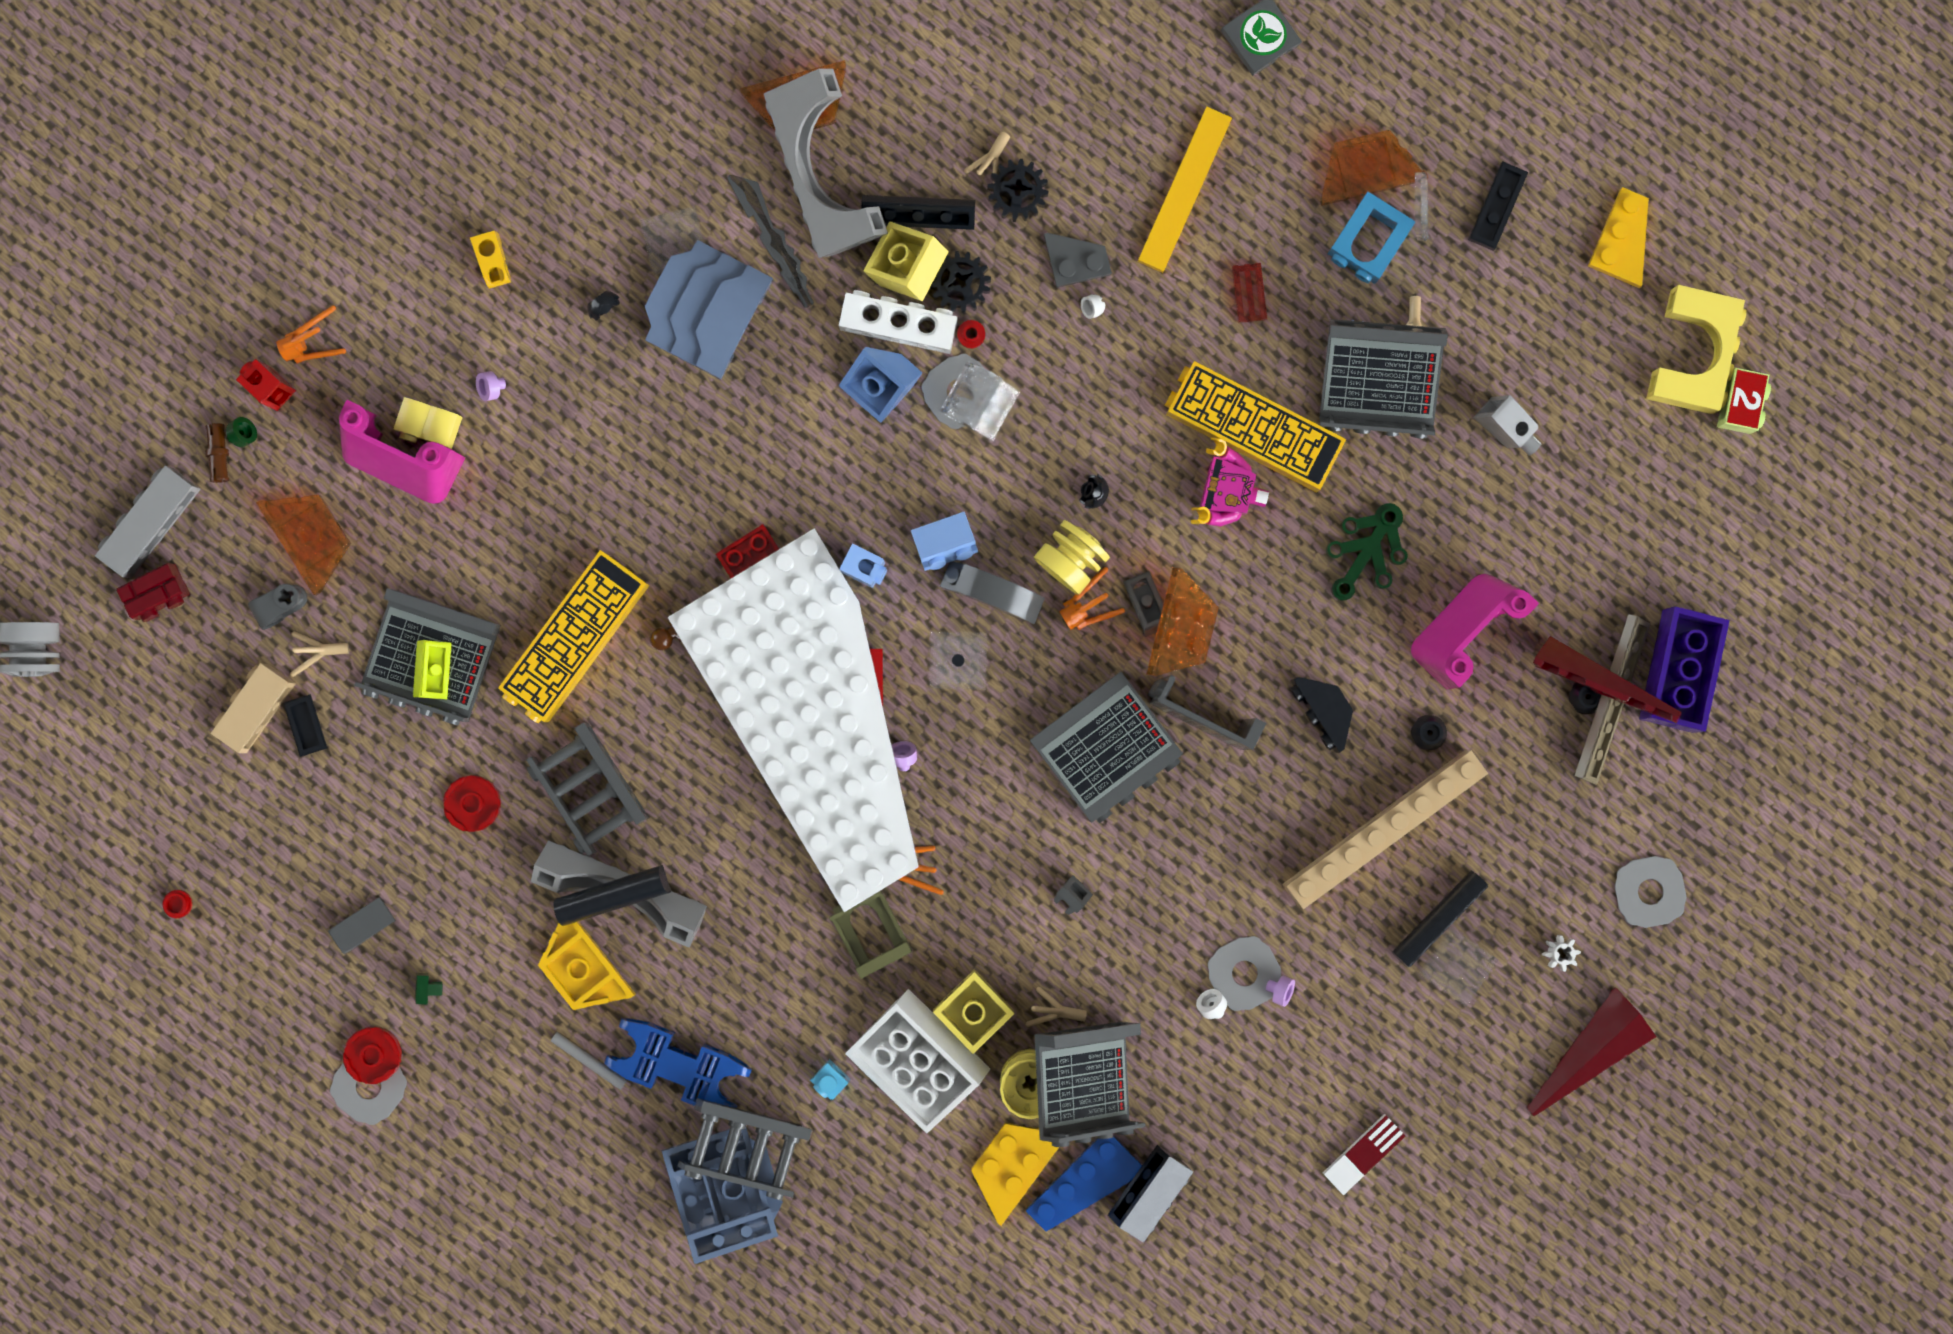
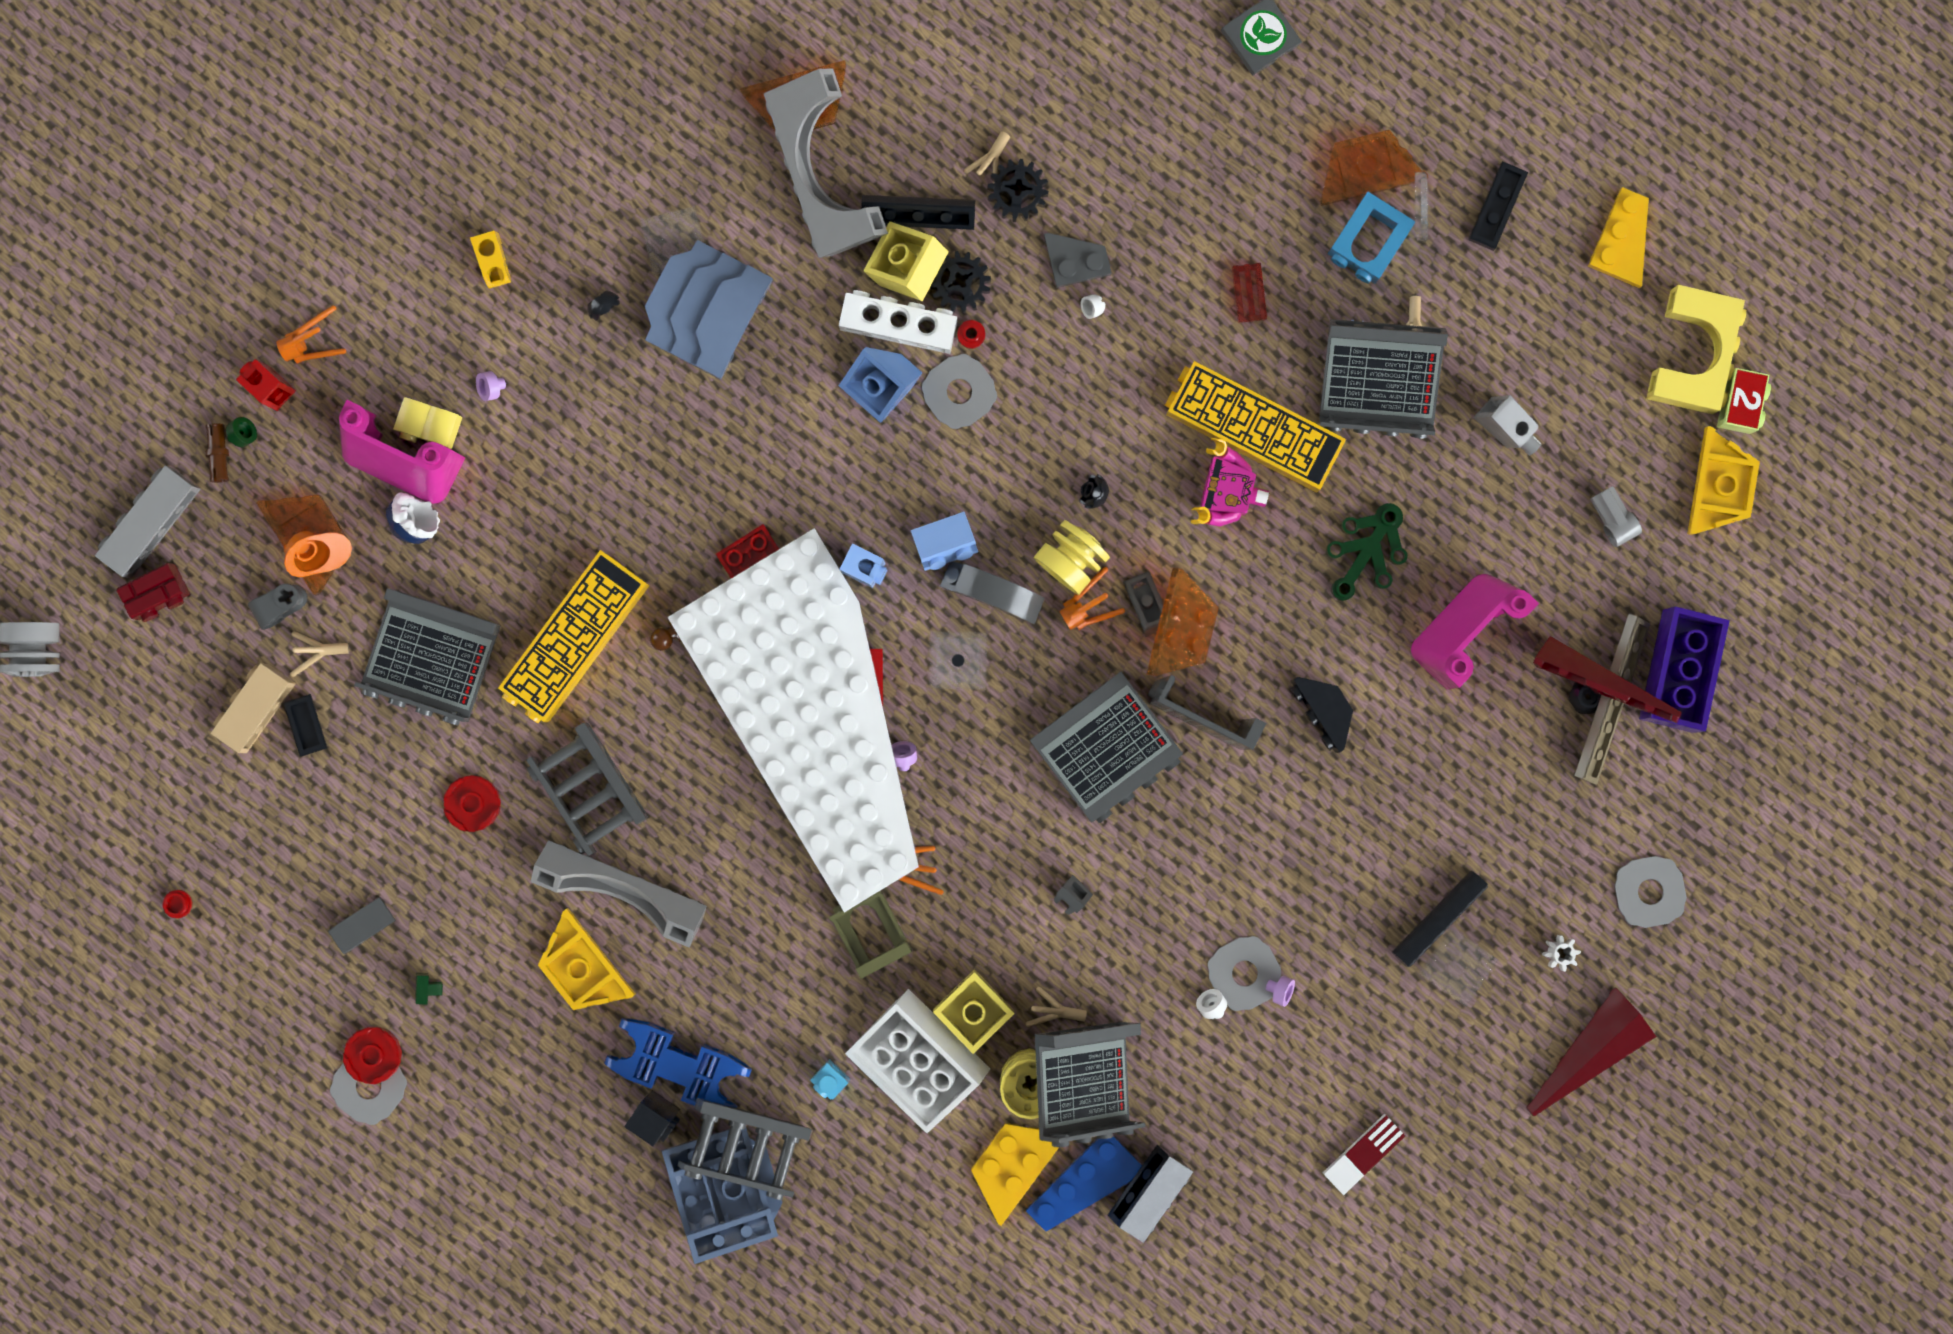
neon yellow slope [413,640,451,699] -> none
light grey piece [551,1032,627,1090] -> none
black brick [553,865,671,926] -> none
dark grey sword [728,175,814,308] -> none
clear brick [940,362,1020,441] -> none
yellow tile [1137,106,1232,273] -> none
tan brick [1282,750,1488,909] -> none
black plate [1411,715,1447,750] -> none
none -> orange piece [283,531,352,577]
none -> white hair [386,492,440,544]
none -> black brick [624,1090,680,1146]
none -> light grey piece [1590,486,1642,547]
none -> yellow wing [1687,426,1760,535]

